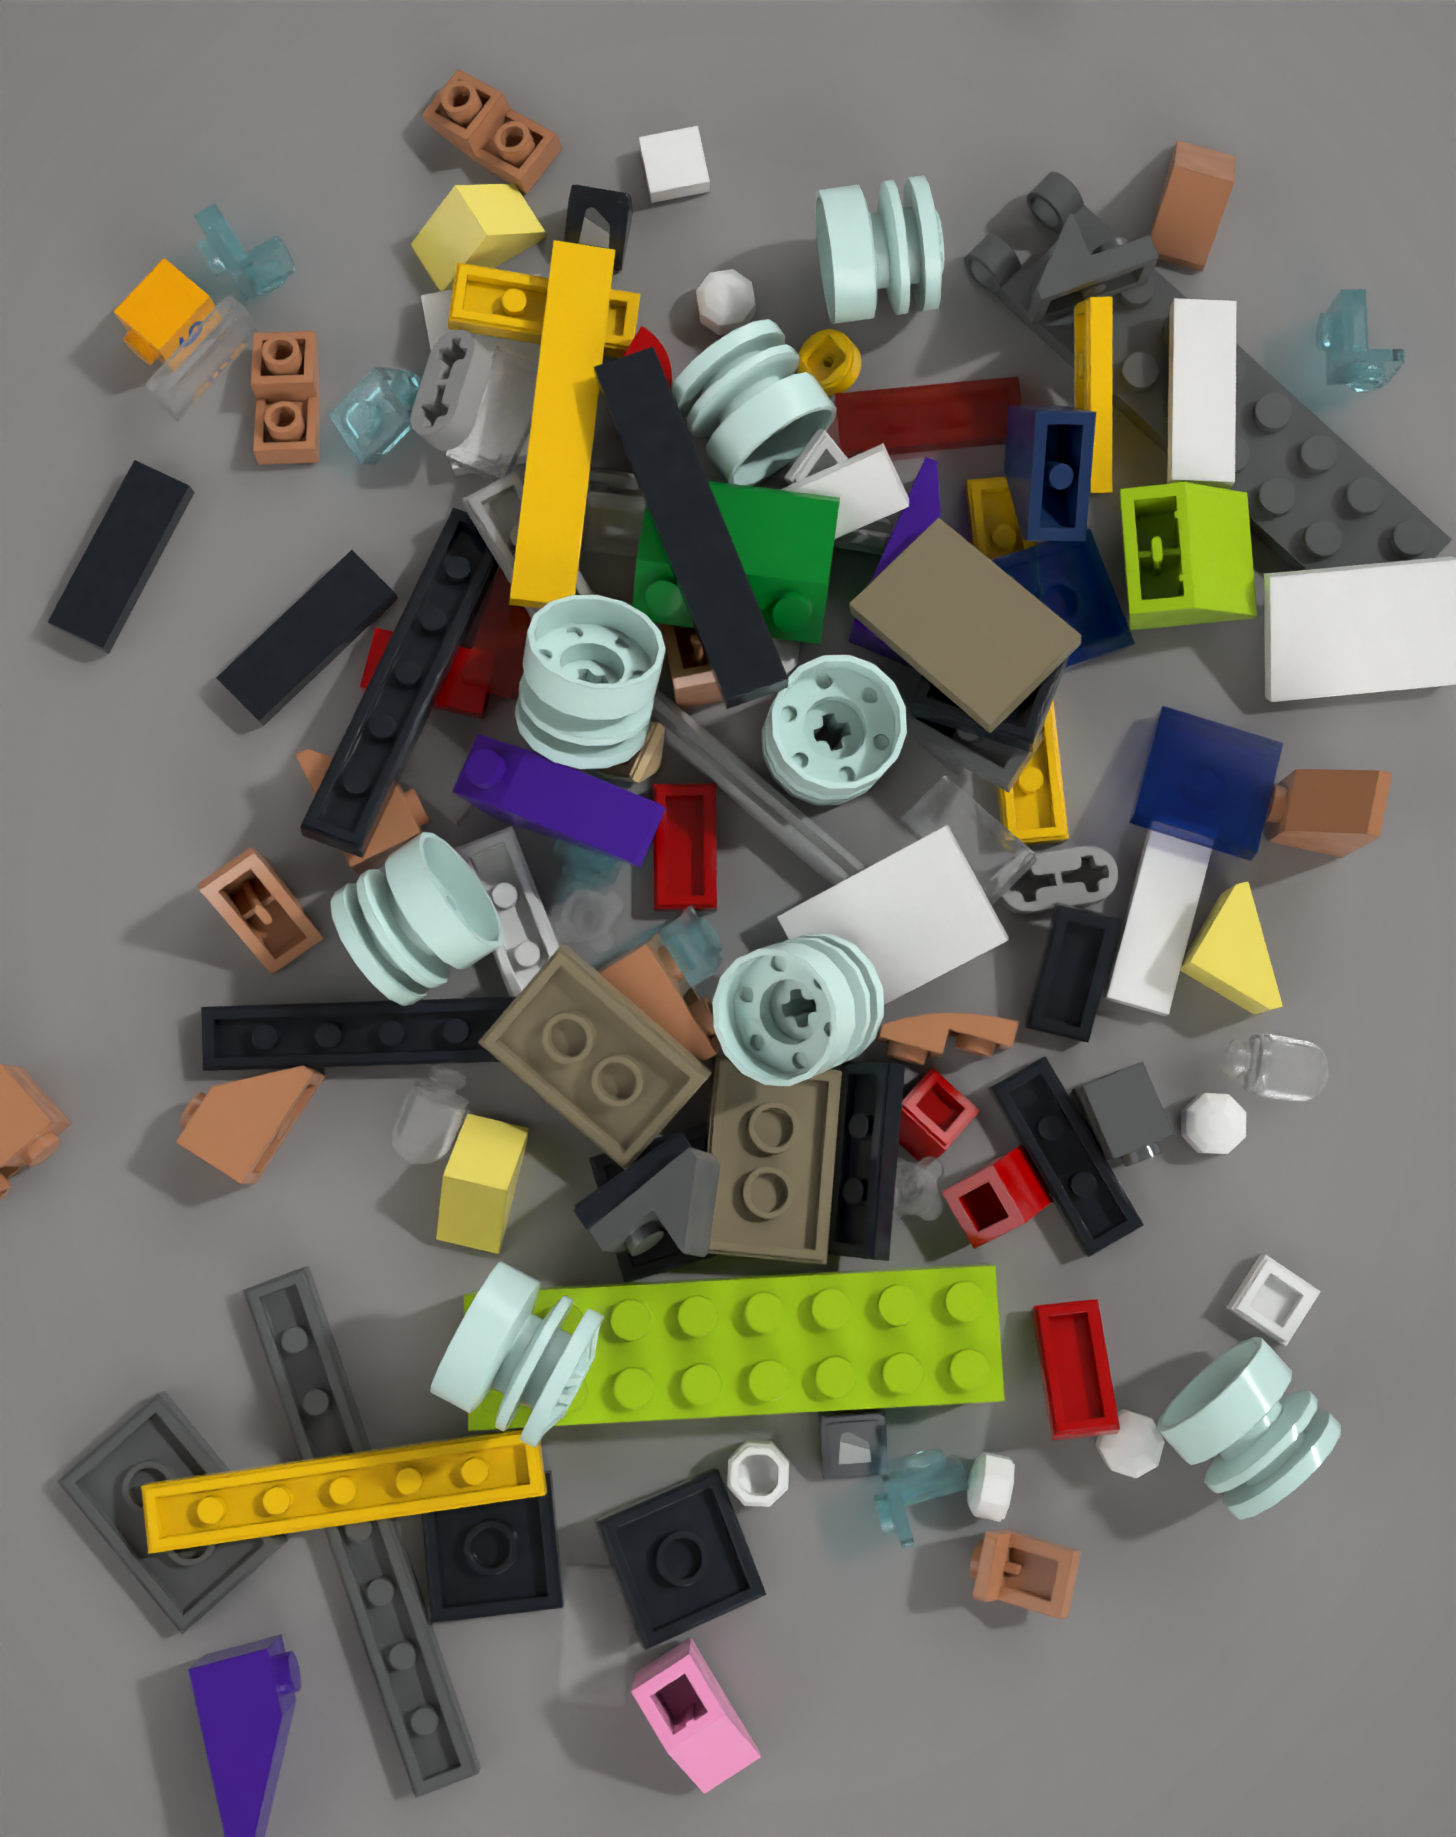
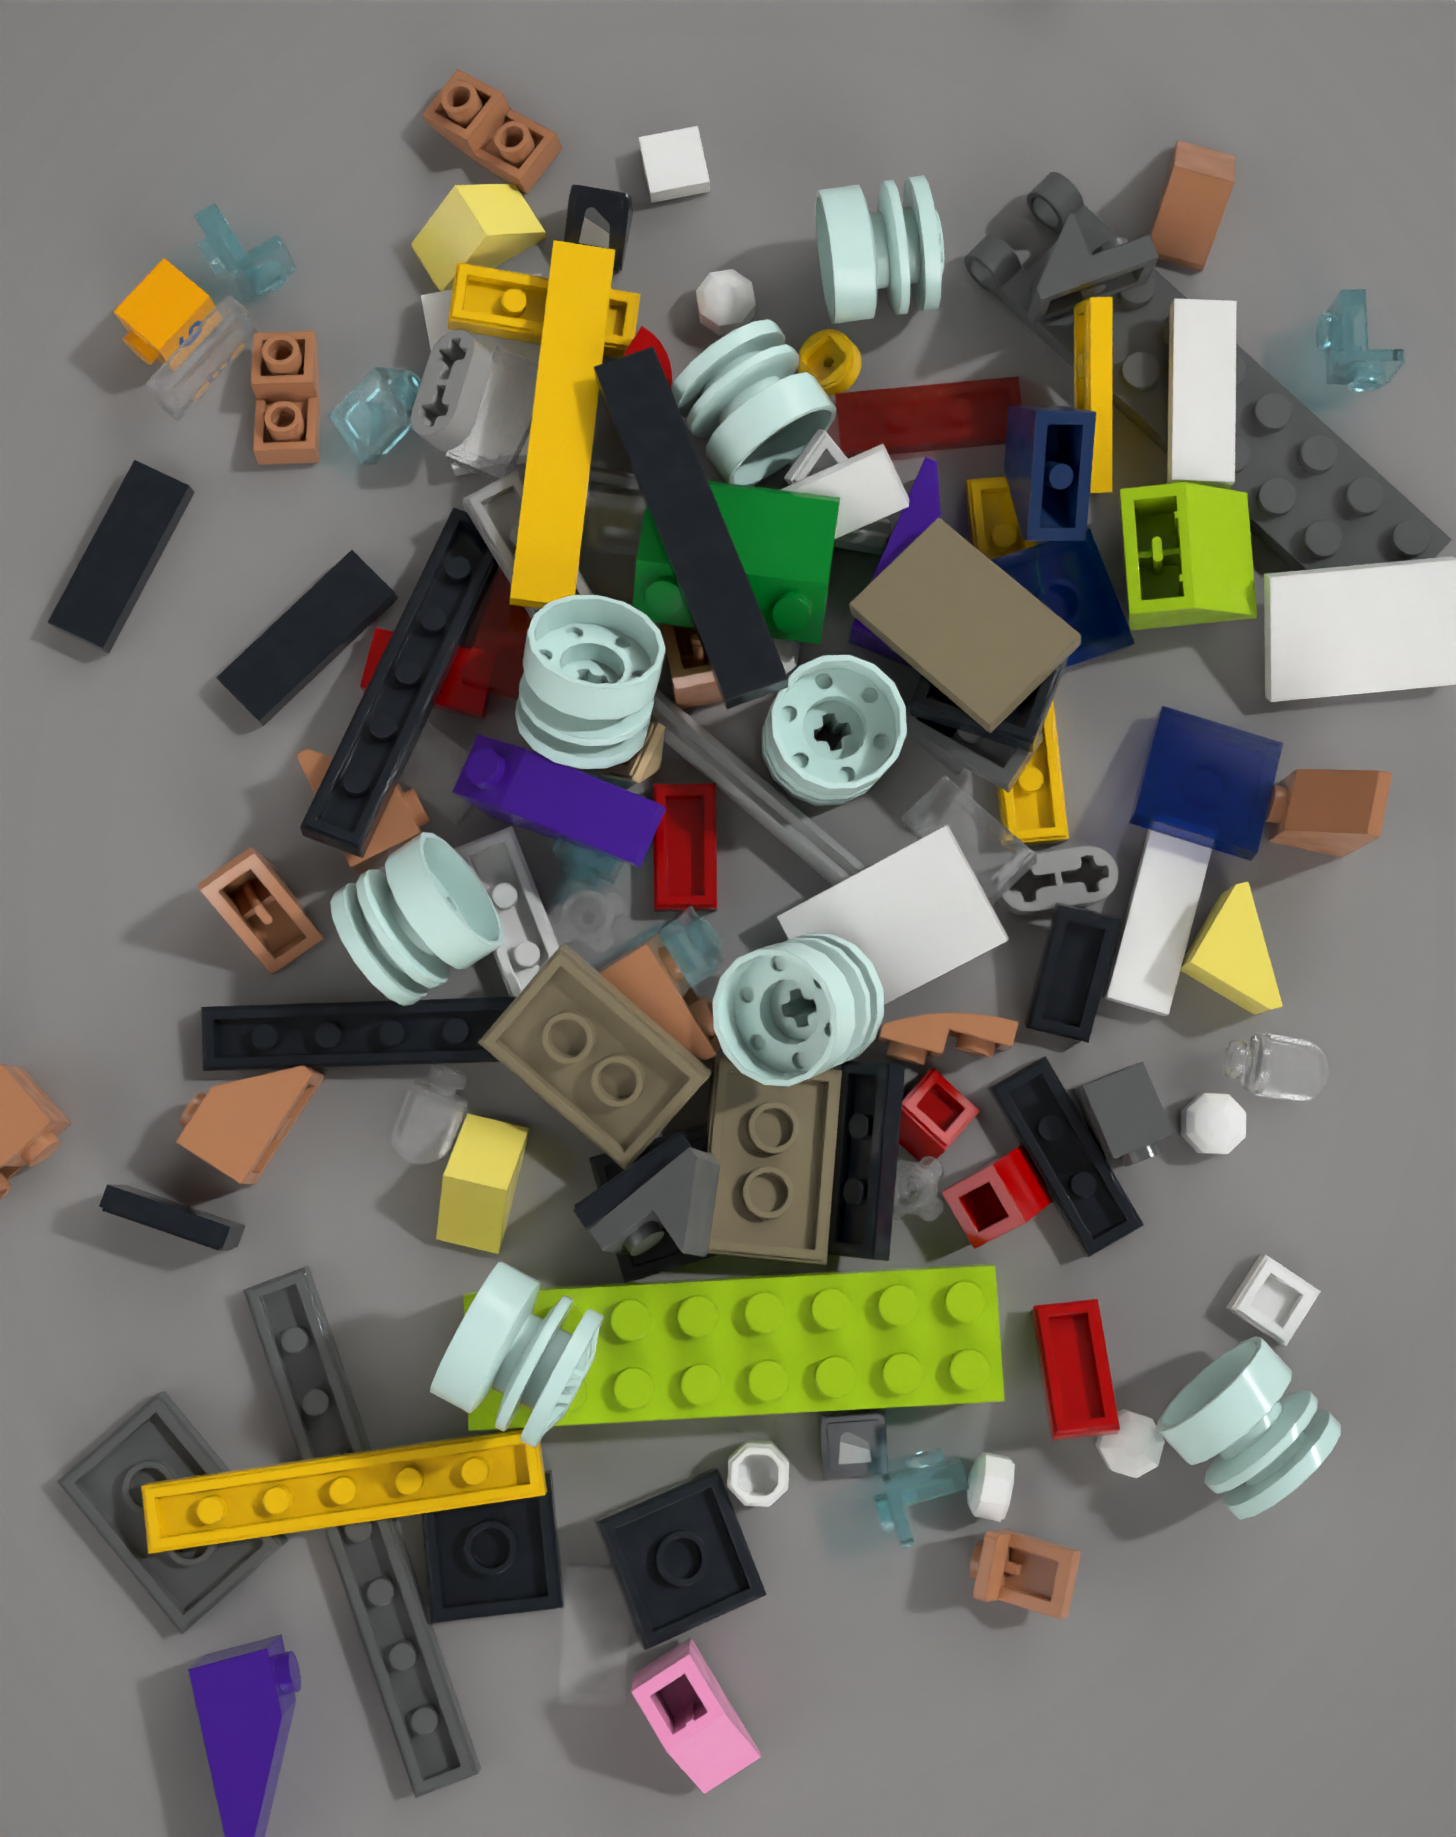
none -> black tile [99,1184,245,1251]

